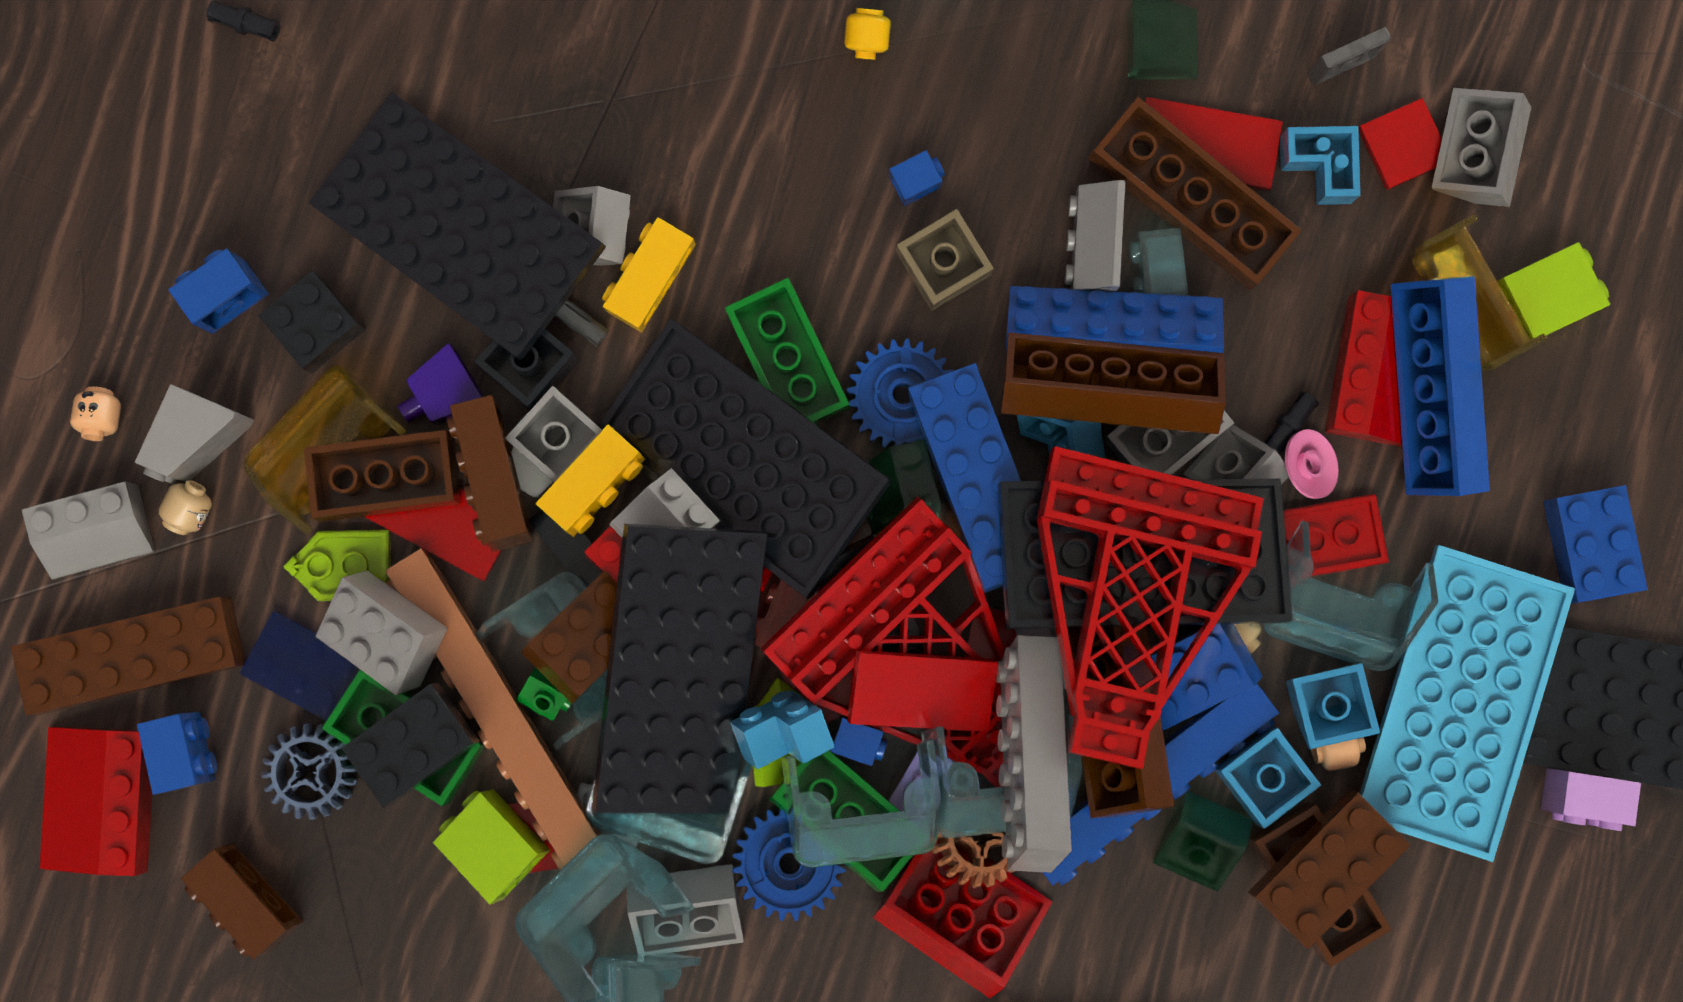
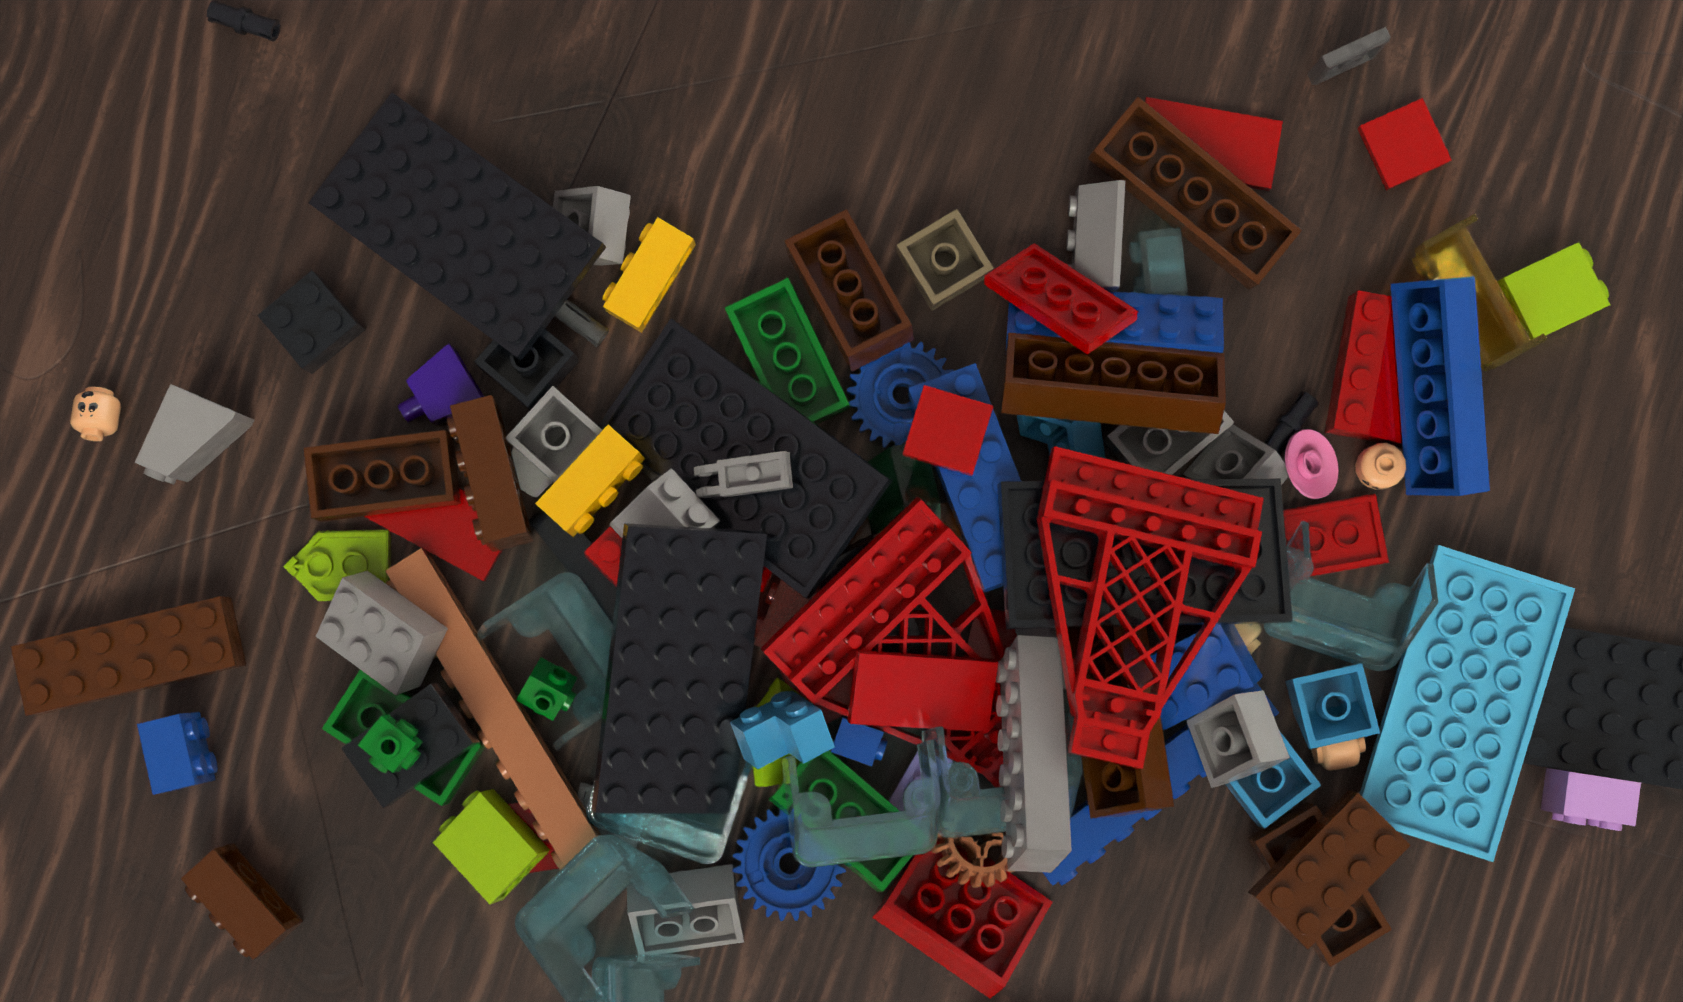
light grey slope [22,481,155,579] -> none
red slope [40,727,152,876] -> none
tan head [158,480,212,535] -> none
blue brick [168,248,269,334] -> none
clear blue plate [239,611,360,721] -> none
clear yellow windscreen [243,366,406,535] -> none
sand blue gear [261,723,358,820] -> none
reddish brown brick [521,571,617,704] -> none
yellow head [844,8,891,60] -> none
blue brick [888,150,945,207] -> none
clear green slope [1127,0,1198,79] -> none
clear green slope [1153,791,1253,892] -> none
dark azure brick [1280,126,1361,205] -> none
light grey slope [1432,88,1531,207] -> none
blue brick [1543,485,1648,603] -> none
none -> green brick [358,715,423,773]
none -> light grey hinge [694,451,793,498]
none -> reddish brown brick [784,209,914,372]
none -> red tile [903,385,993,476]
none -> red tile [984,243,1138,355]
none -> light grey slope [1187,690,1290,788]
none -> light nougat head [1355,443,1406,490]

